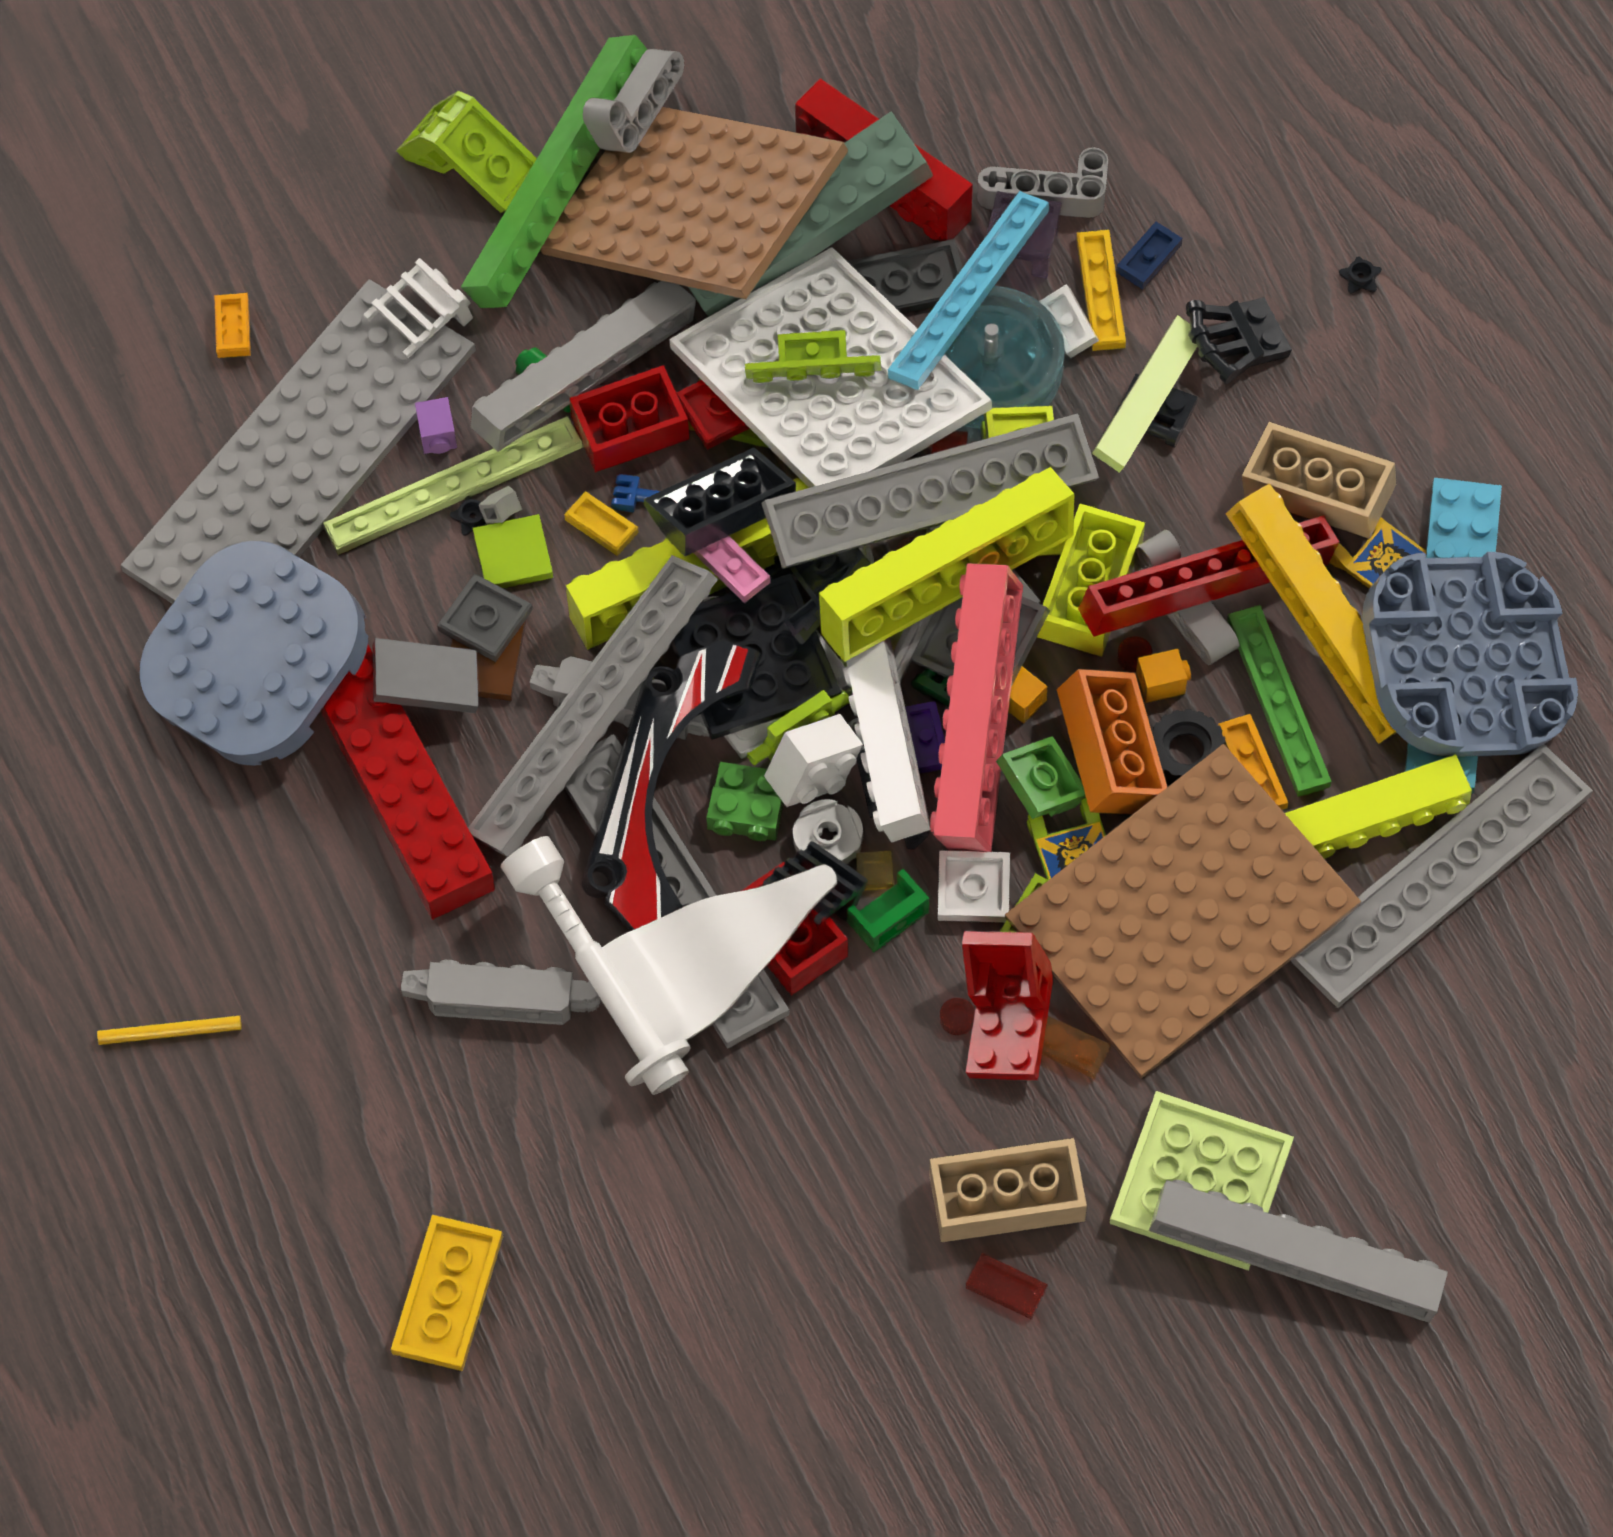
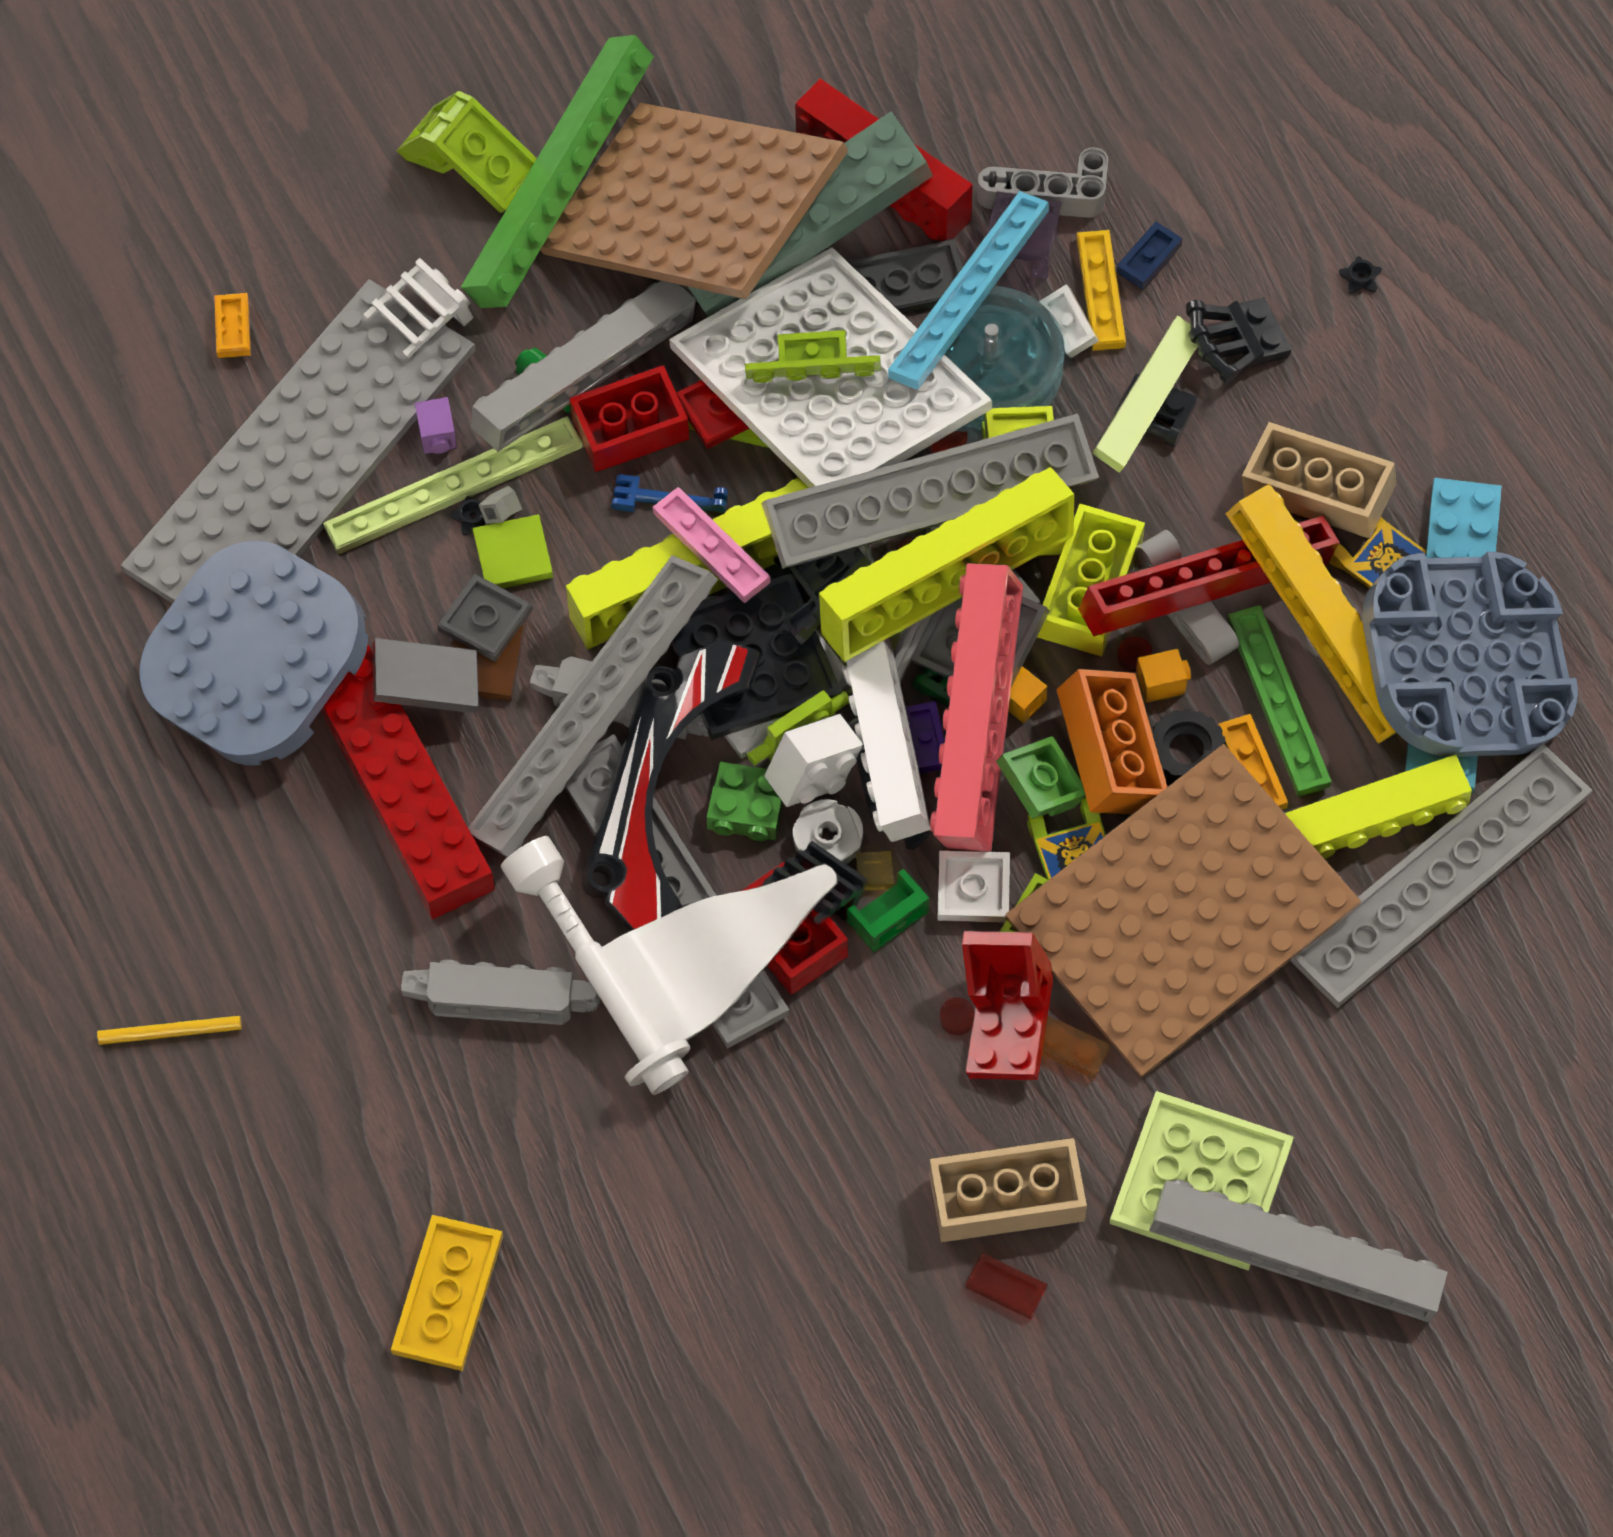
yellow tile [564,491,639,556] -> none
light grey beam [583,49,684,153] -> none
black slope [644,448,796,556] -> none

